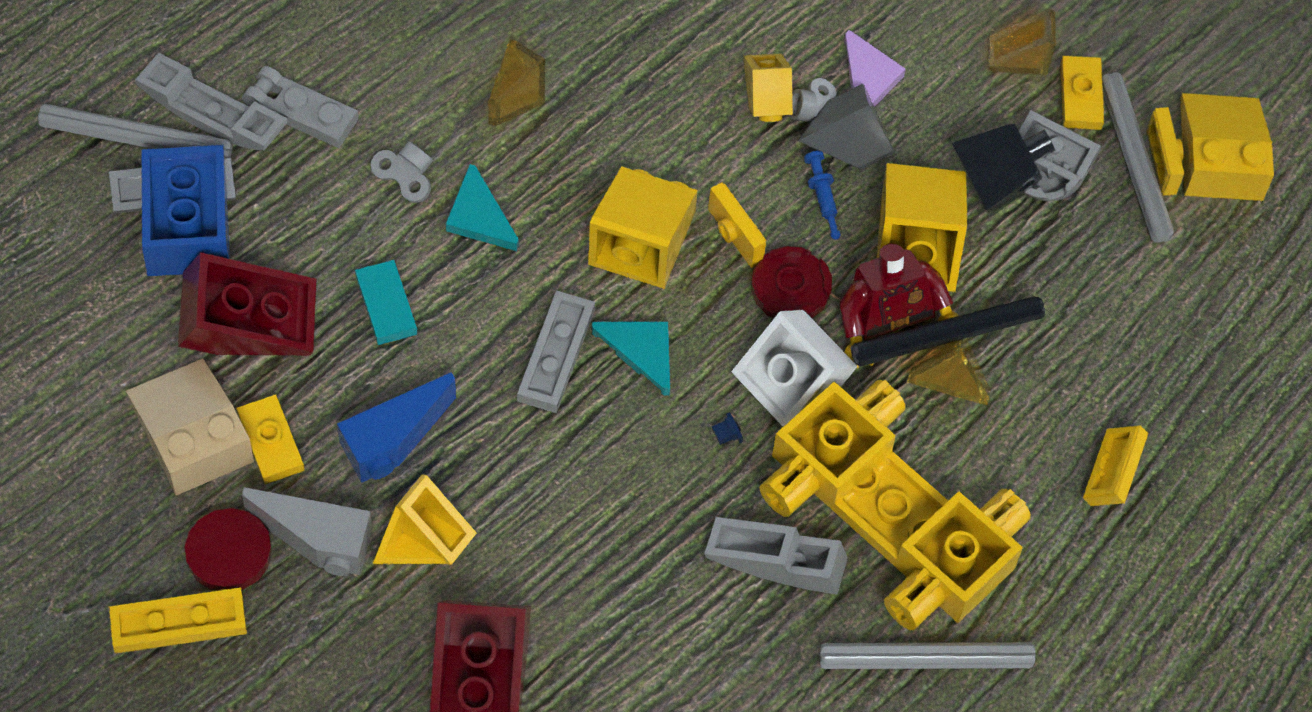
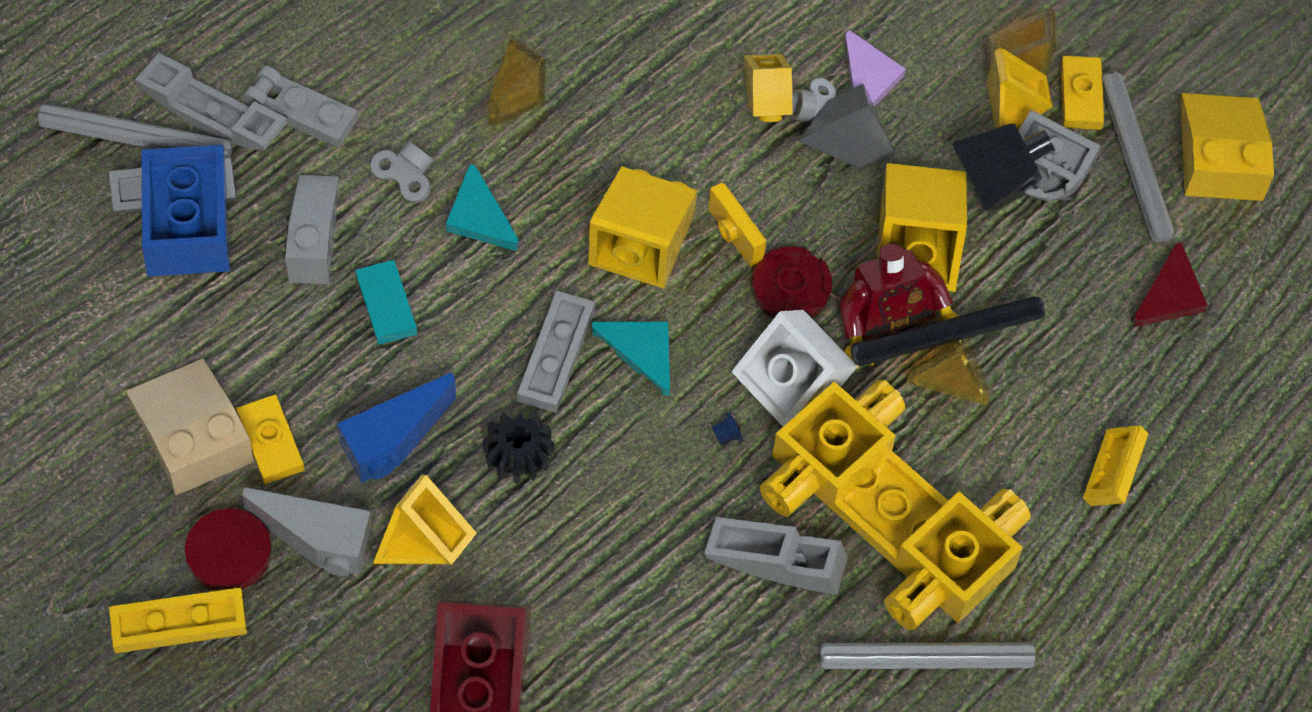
dark red slope [178,252,317,356] -> none
blue piece [804,151,841,240] -> none
yellow plate [1146,107,1184,196] -> none
none -> light grey slope [285,175,340,284]
none -> black gear [483,409,555,484]
none -> yellow slope [987,47,1053,131]
none -> dark red tile [1132,243,1207,328]

